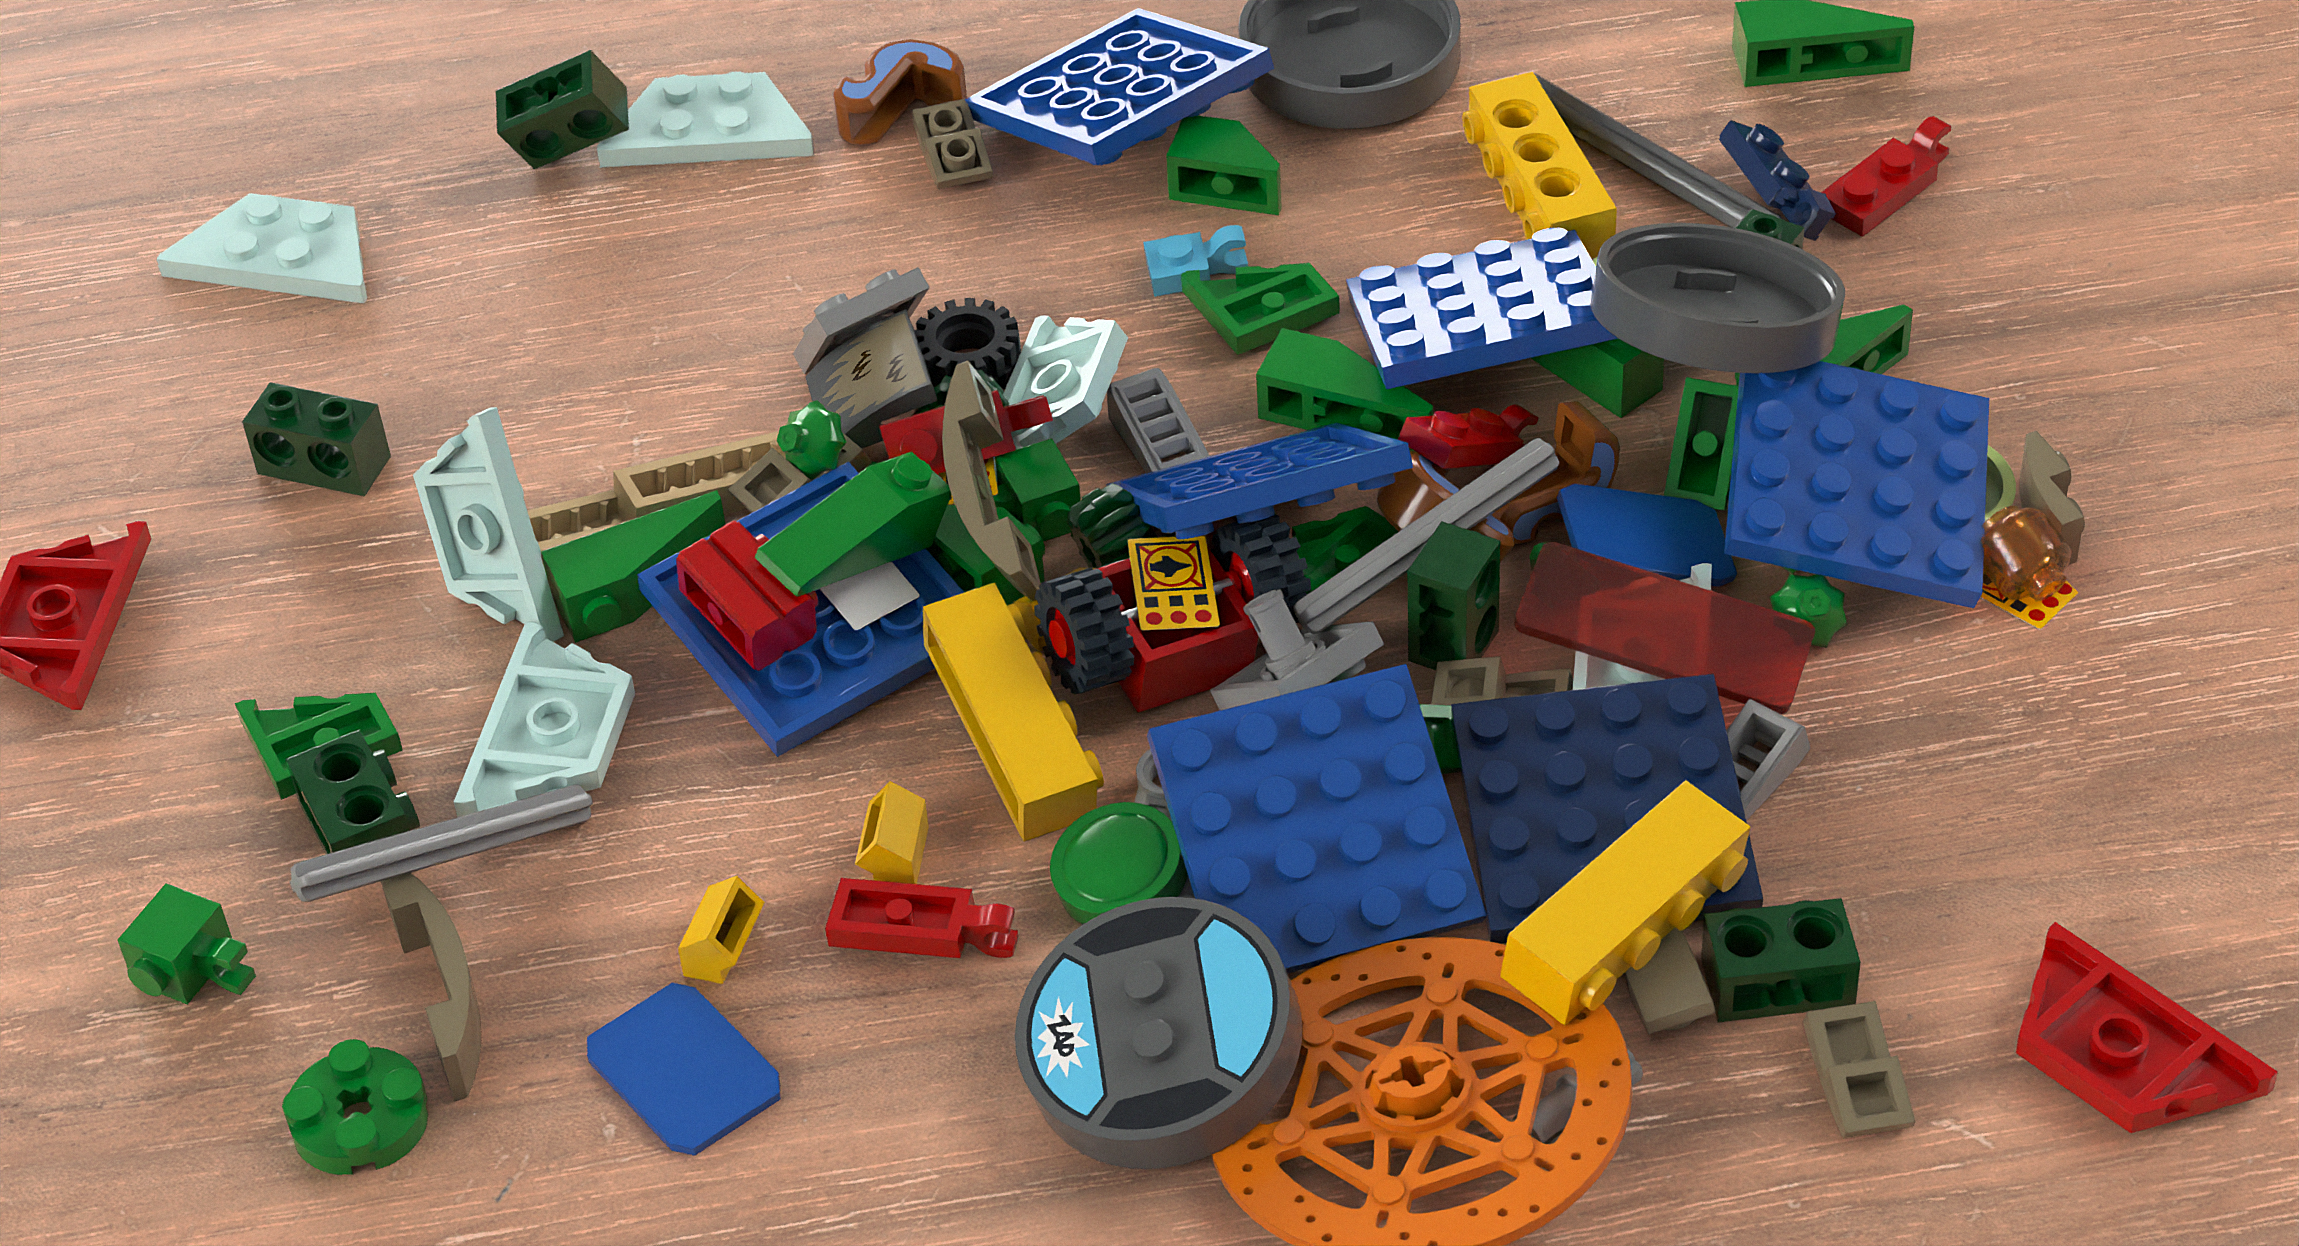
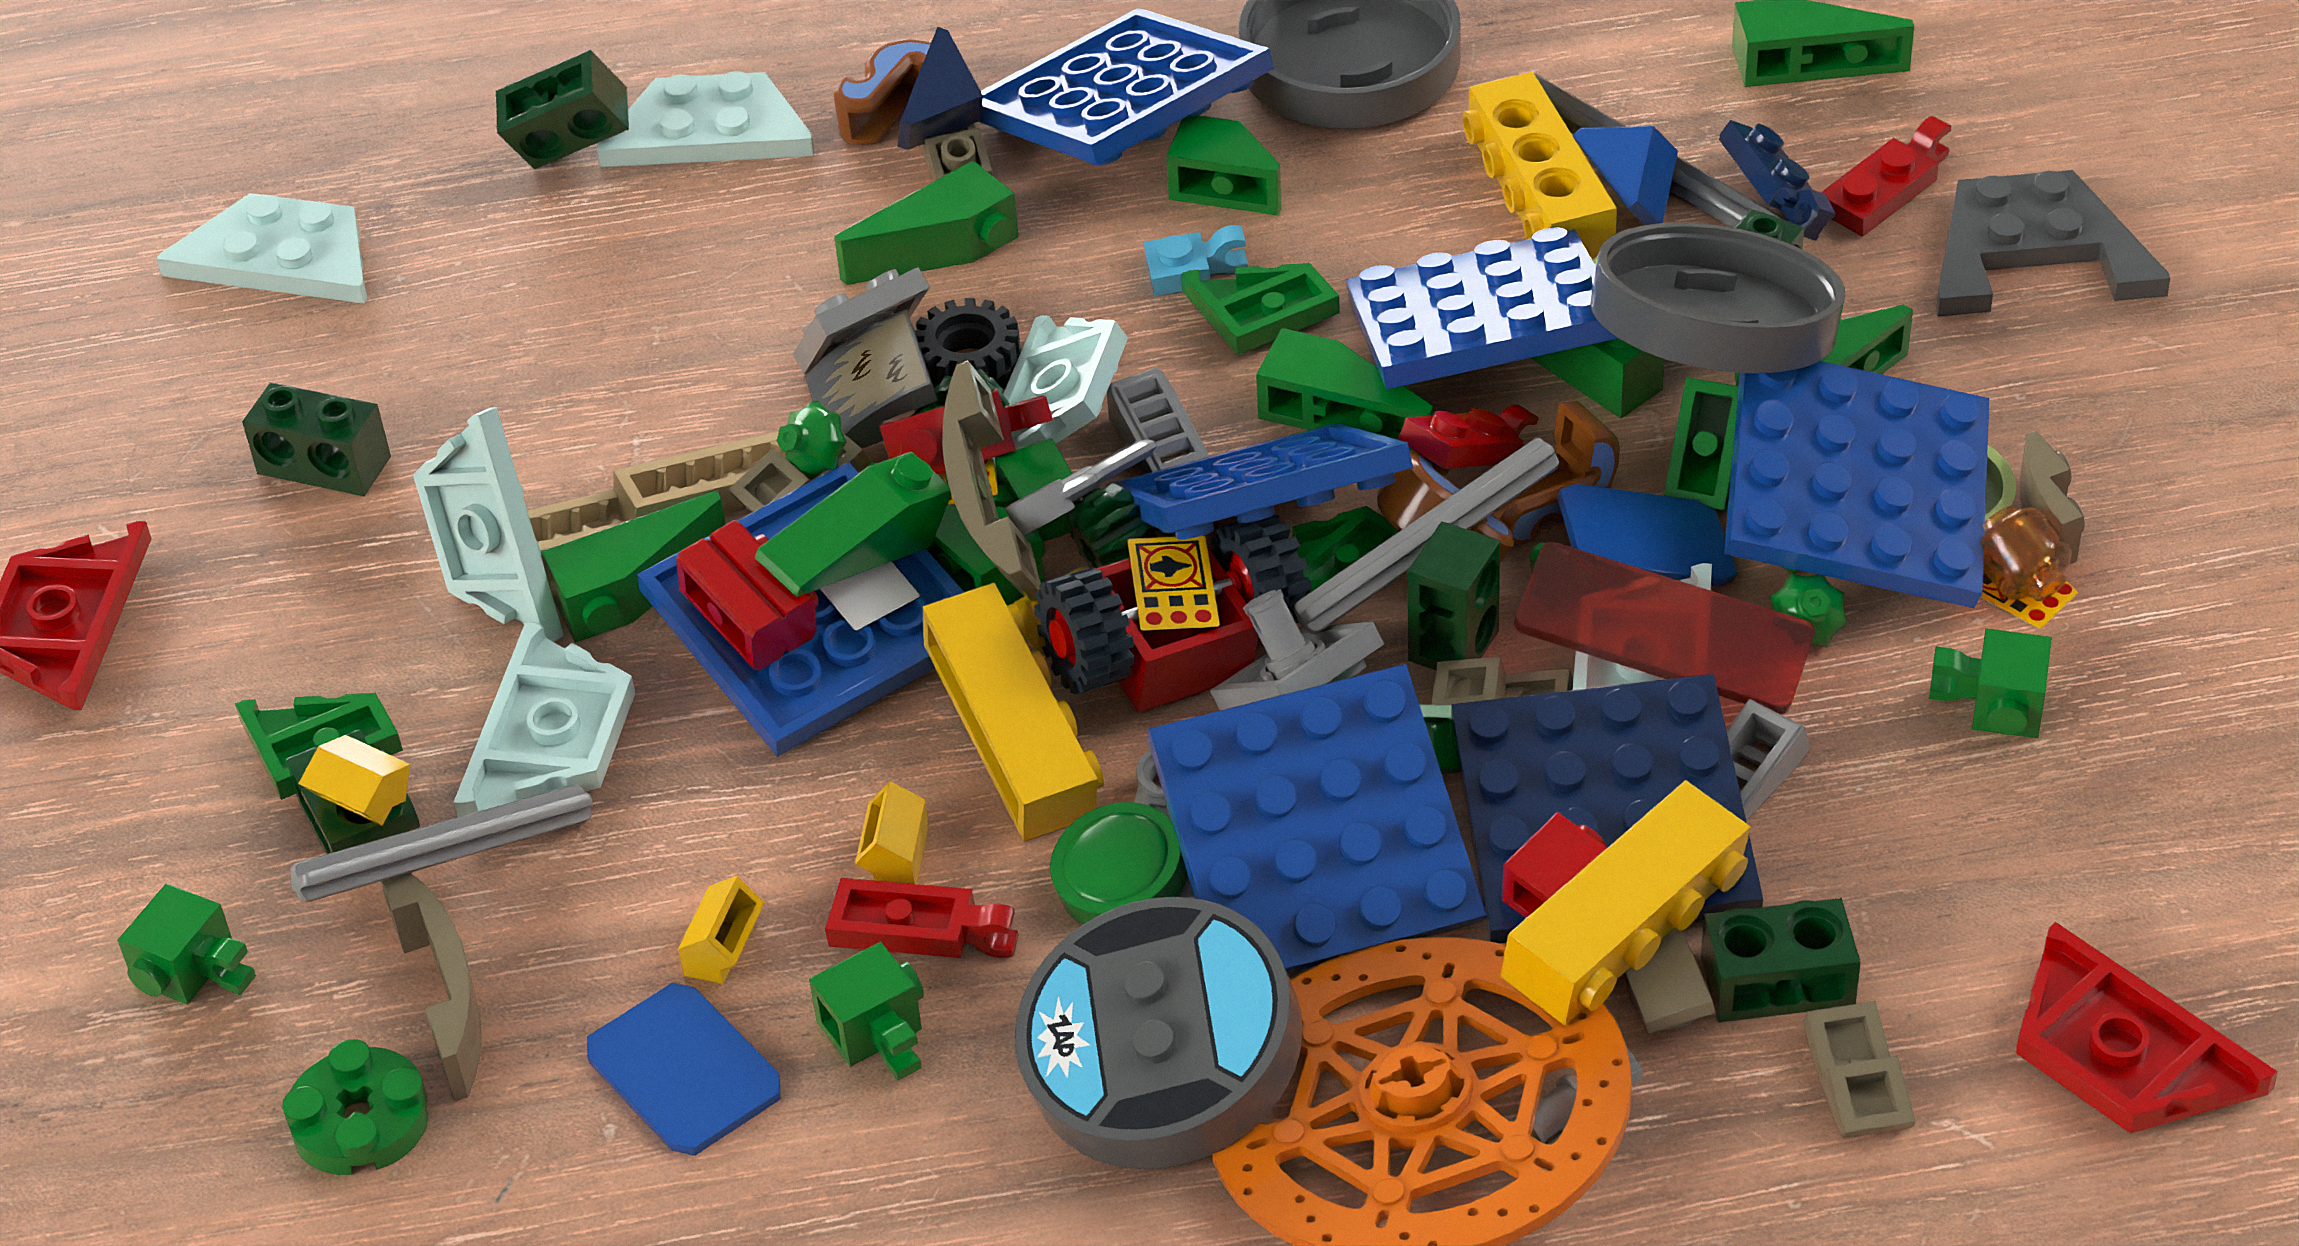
none -> yellow piece [298,735,410,826]
none -> green brick [809,942,924,1081]
none -> green slope [834,161,1019,285]
none -> dark blue slope [897,26,983,150]
none -> light grey piece [1005,440,1157,535]
none -> red brick [1502,812,1607,918]
none -> blue slope [1572,126,1678,225]
none -> green brick [1929,628,2052,738]
none -> dark grey wing [1936,170,2170,316]

